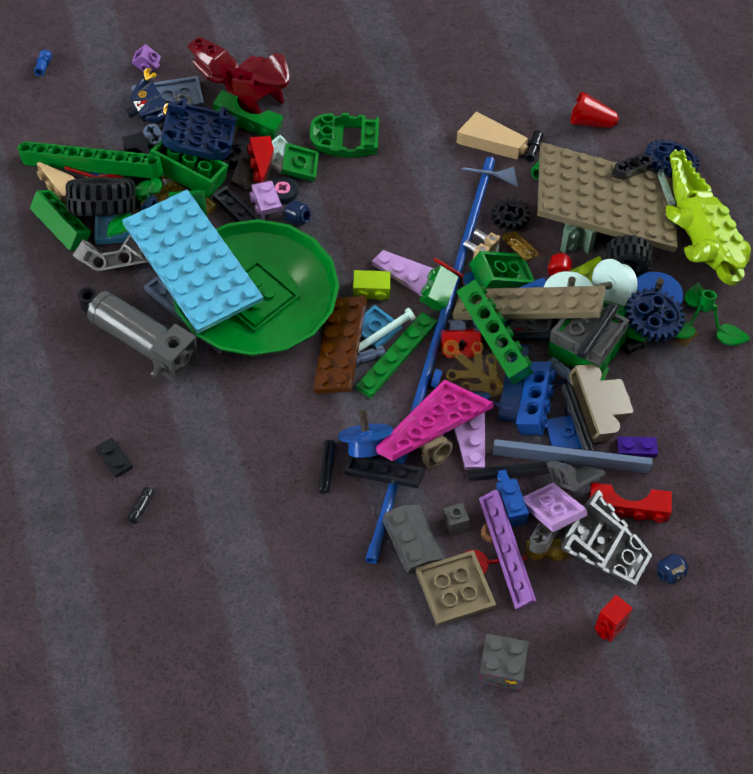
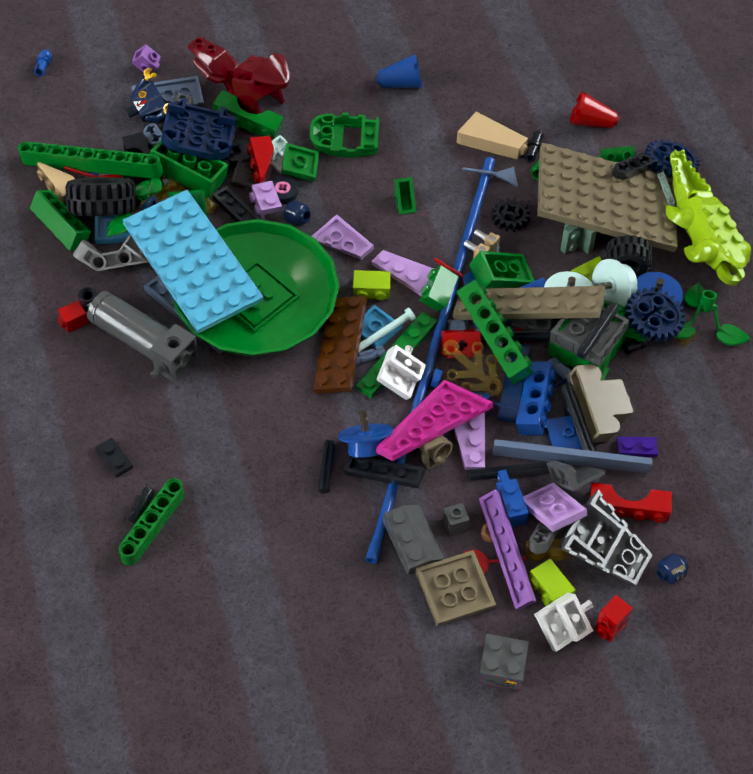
clear yellow tile [502,231,539,260] -> none
red head [548,253,572,276] -> none
none -> red brick [57,301,89,333]
none -> green beam [119,478,184,566]
none -> lavender wing [311,215,374,260]
none -> blue cone [376,54,422,88]
none -> white plate [377,345,426,400]
none -> green slope [394,177,416,215]
none -> lime brick [529,559,576,606]
none -> white plate [534,593,593,652]
none -> green bracket [596,146,635,162]

